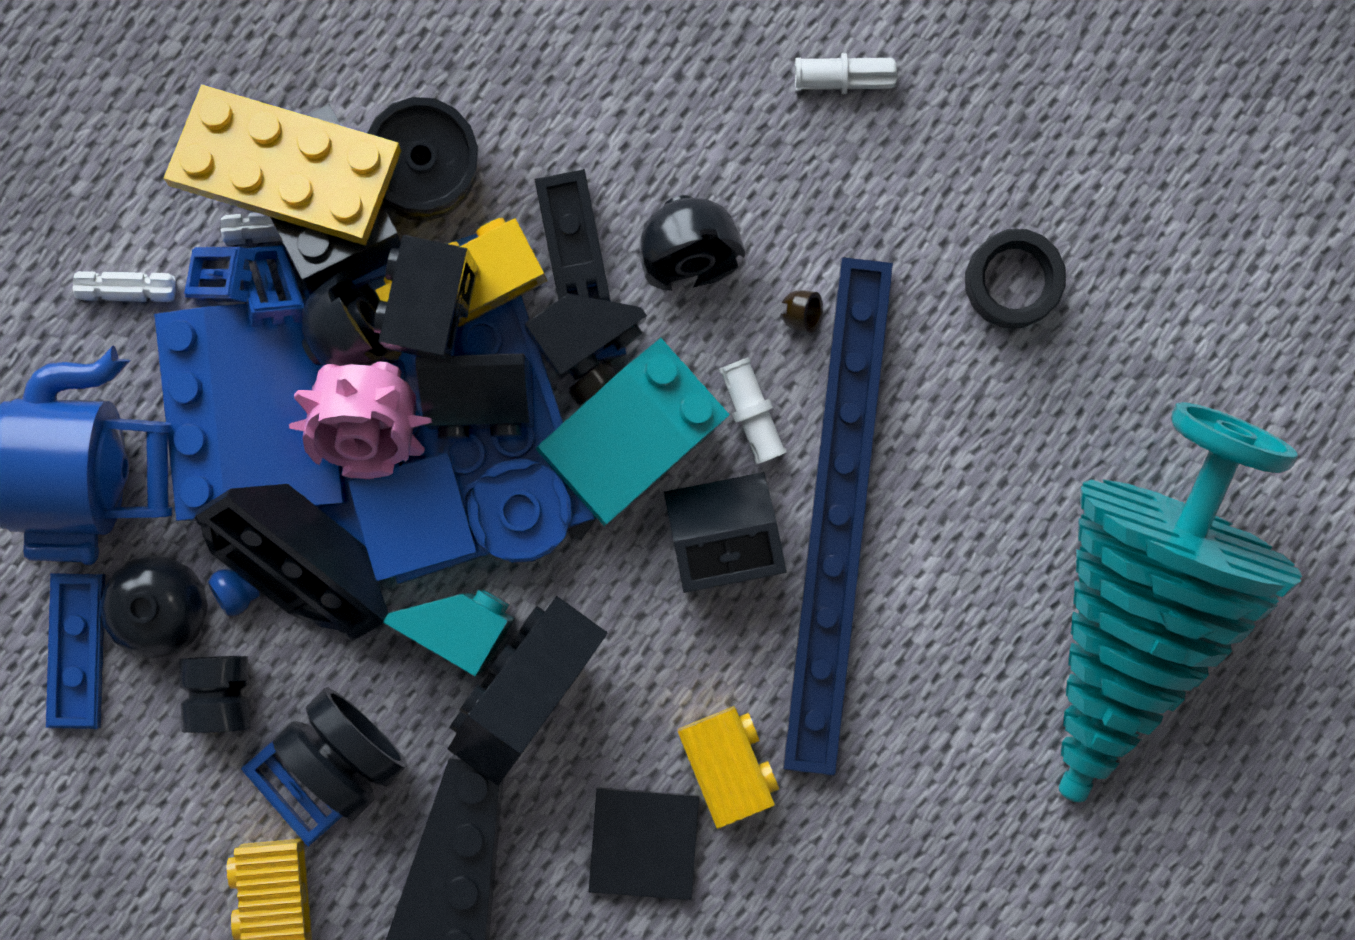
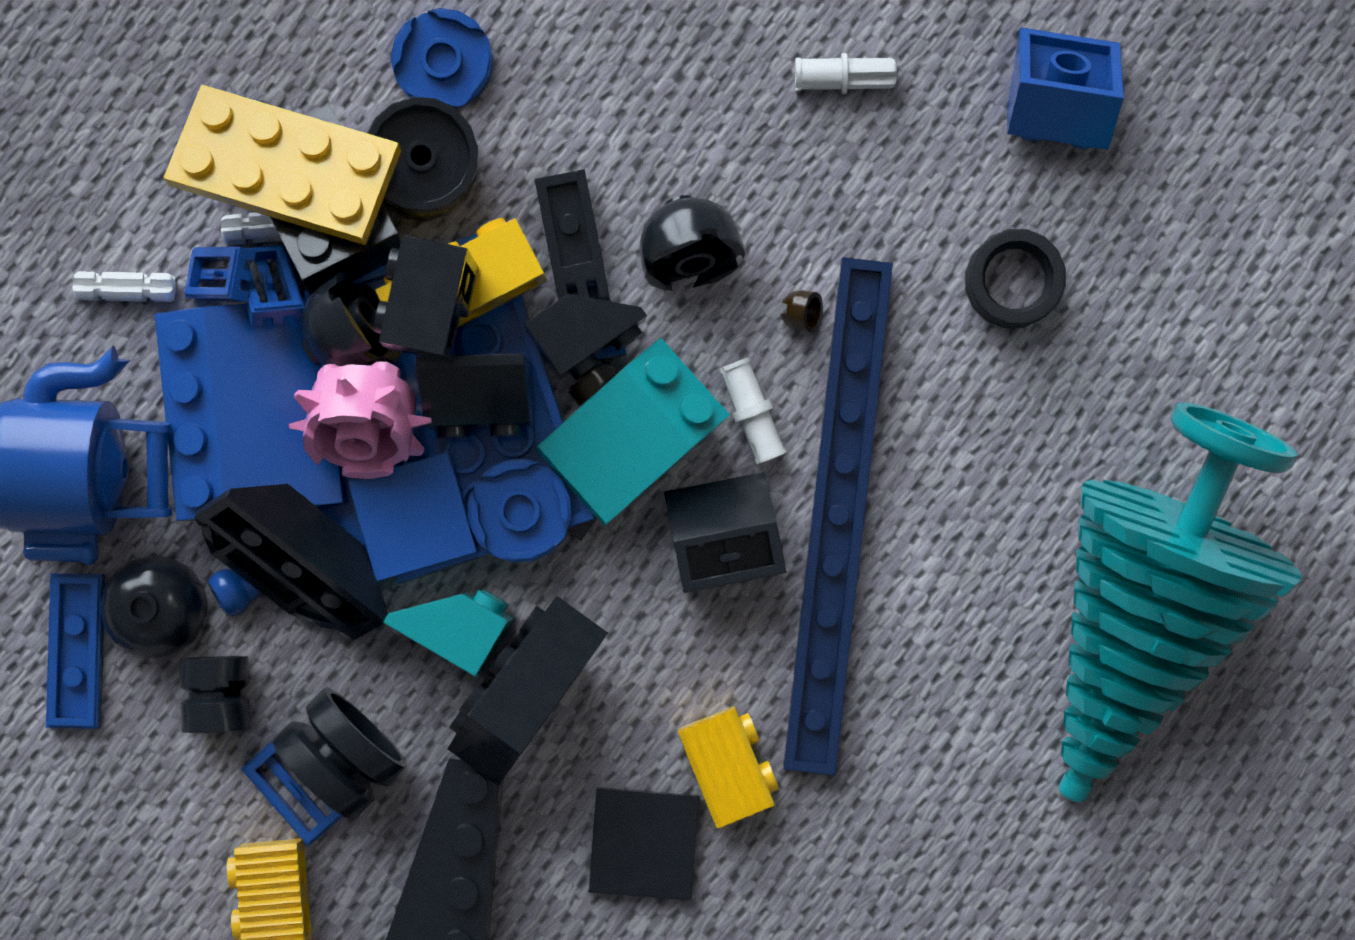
none -> blue tile [391,8,493,109]
none -> blue slope [1007,27,1124,150]

